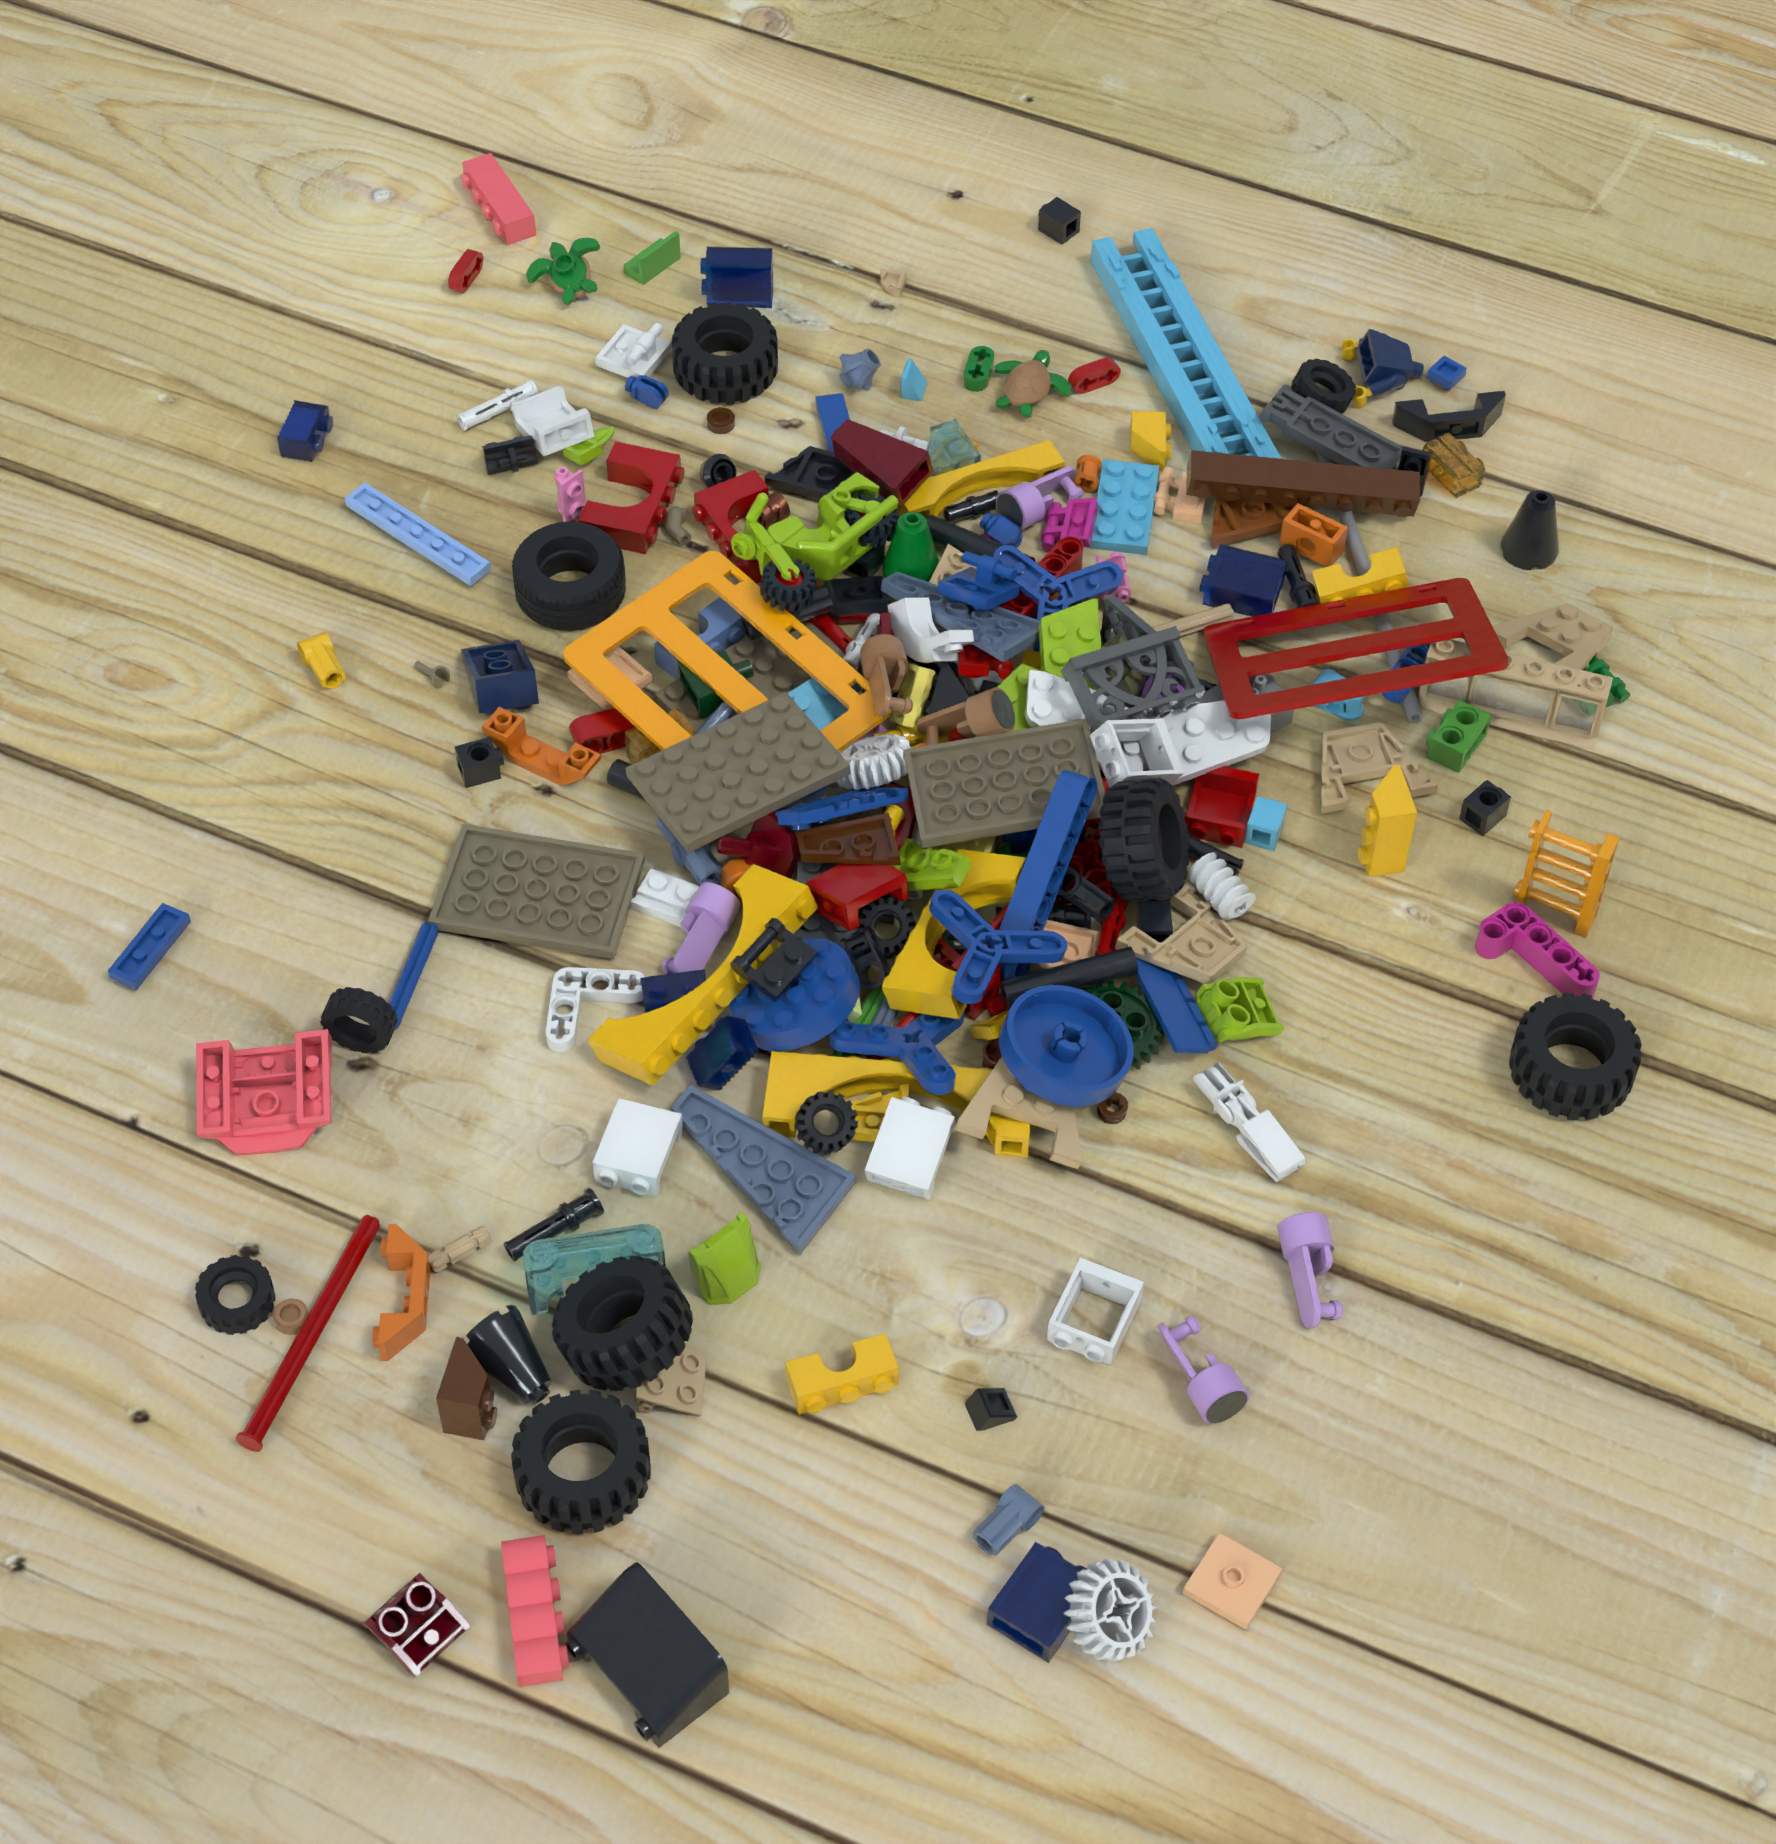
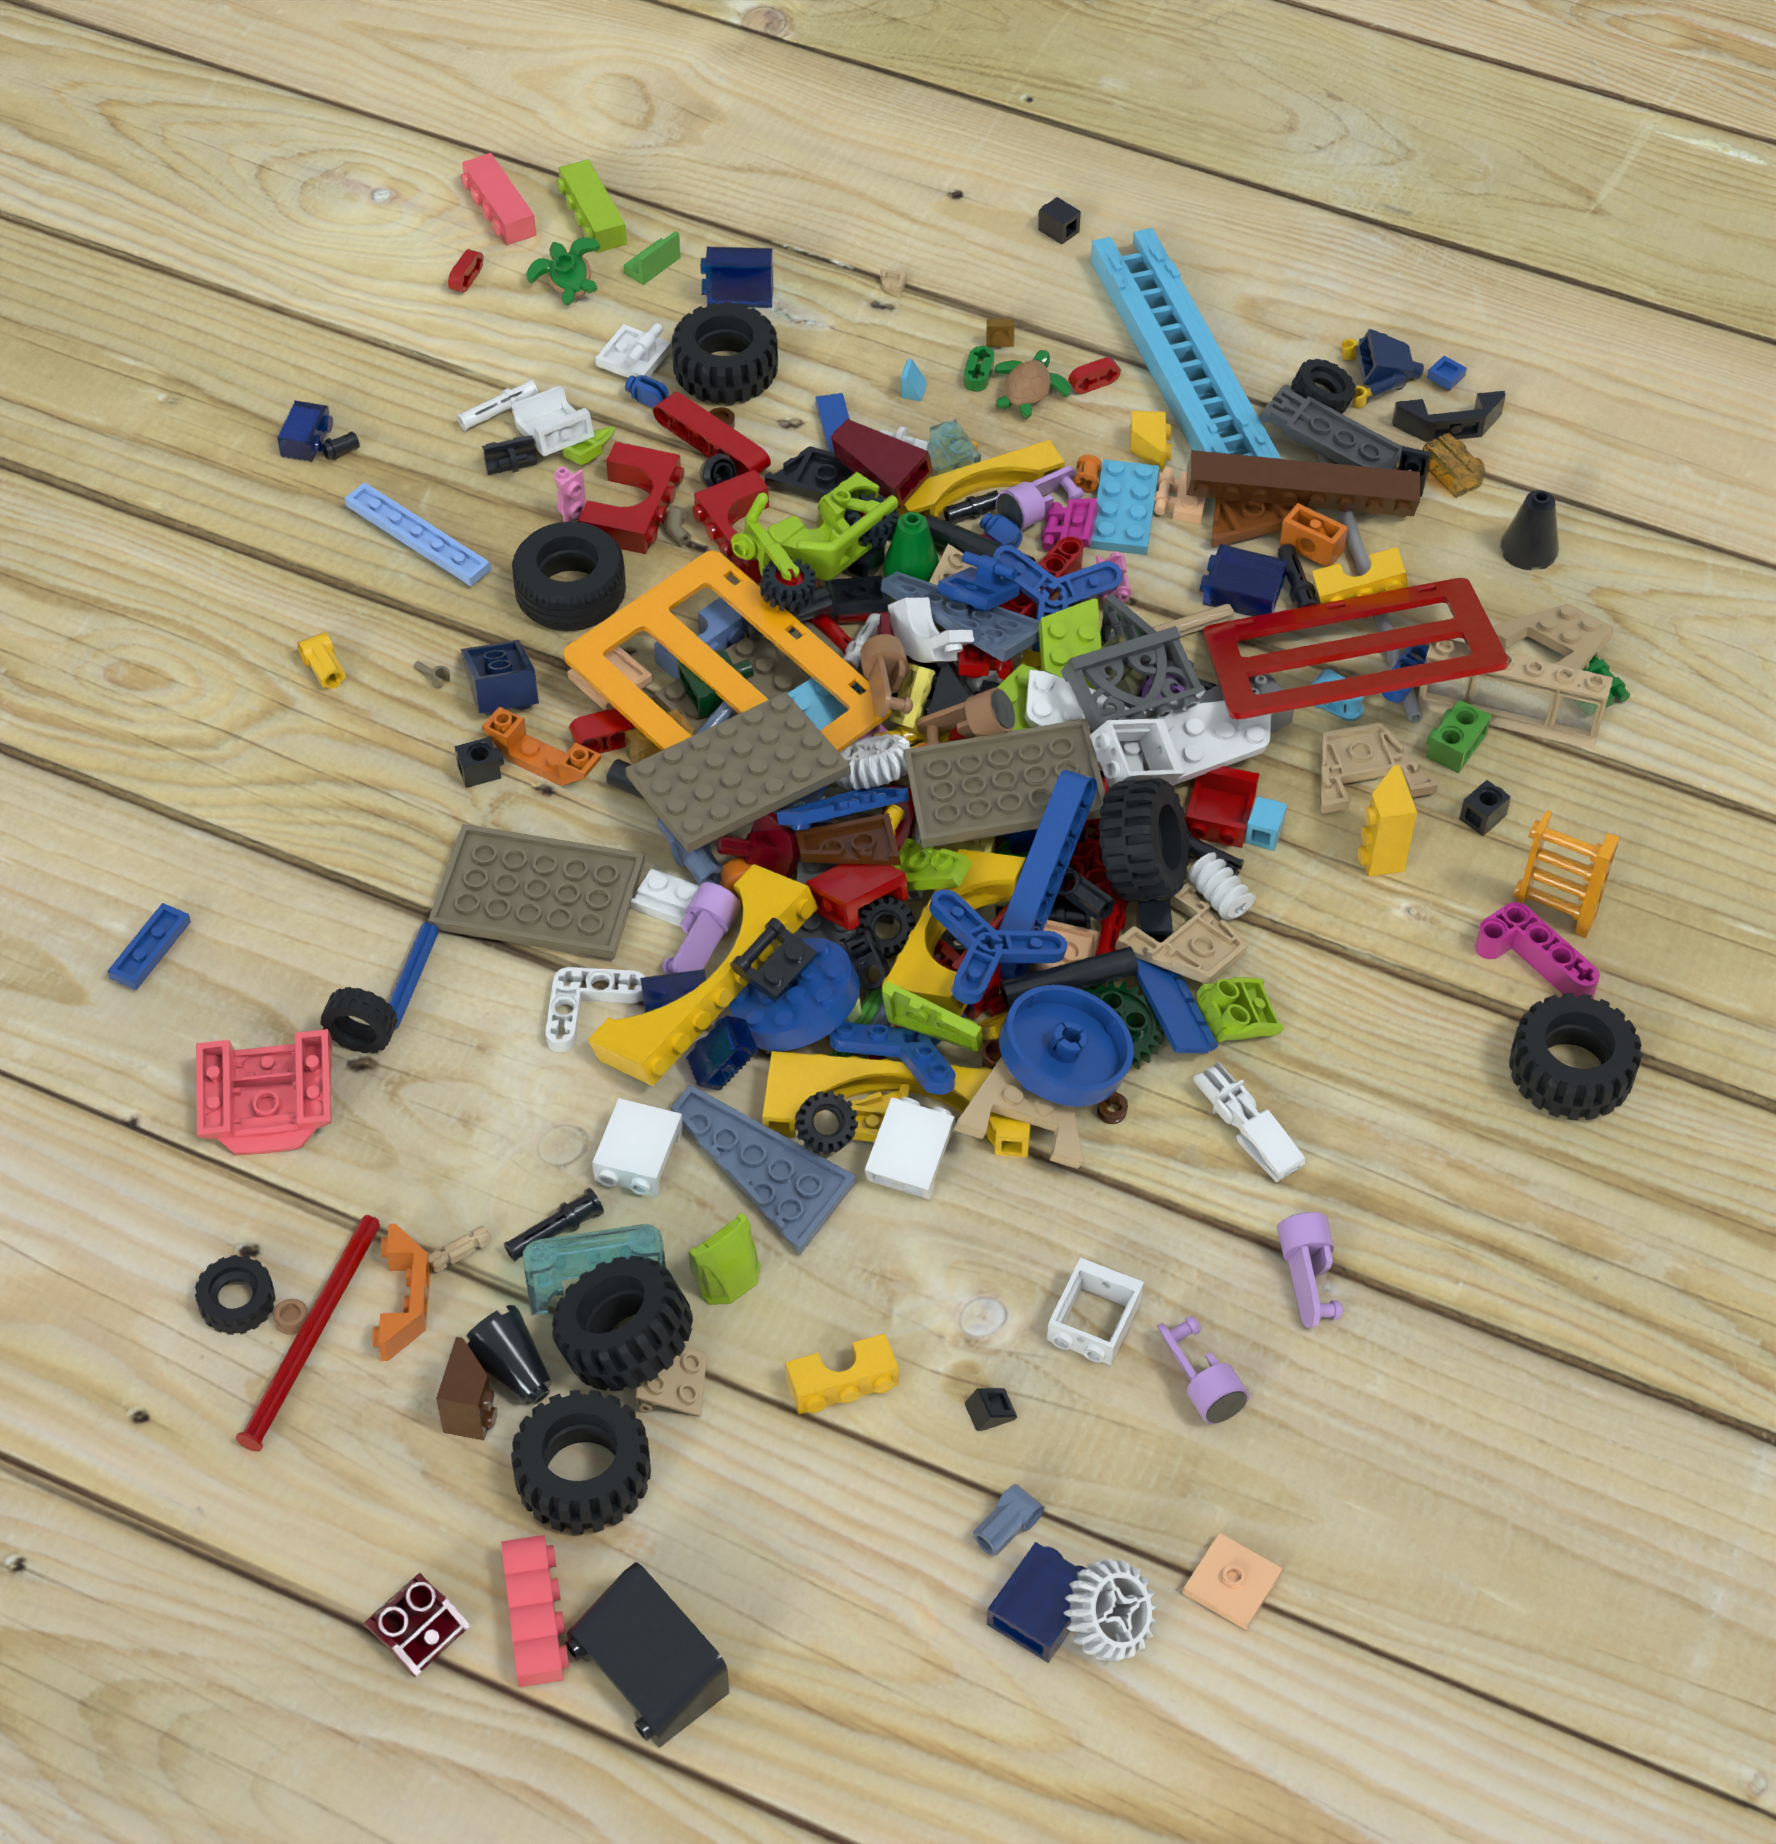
copper wheel [750,491,790,530] -> none
sand blue rock [839,348,881,390] -> none
none -> black pin [321,431,360,460]
none -> lime brick [556,159,627,253]
none -> red beam [652,392,771,476]
none -> lime wing [881,981,983,1052]
none -> pearl gold plate [986,319,1015,347]

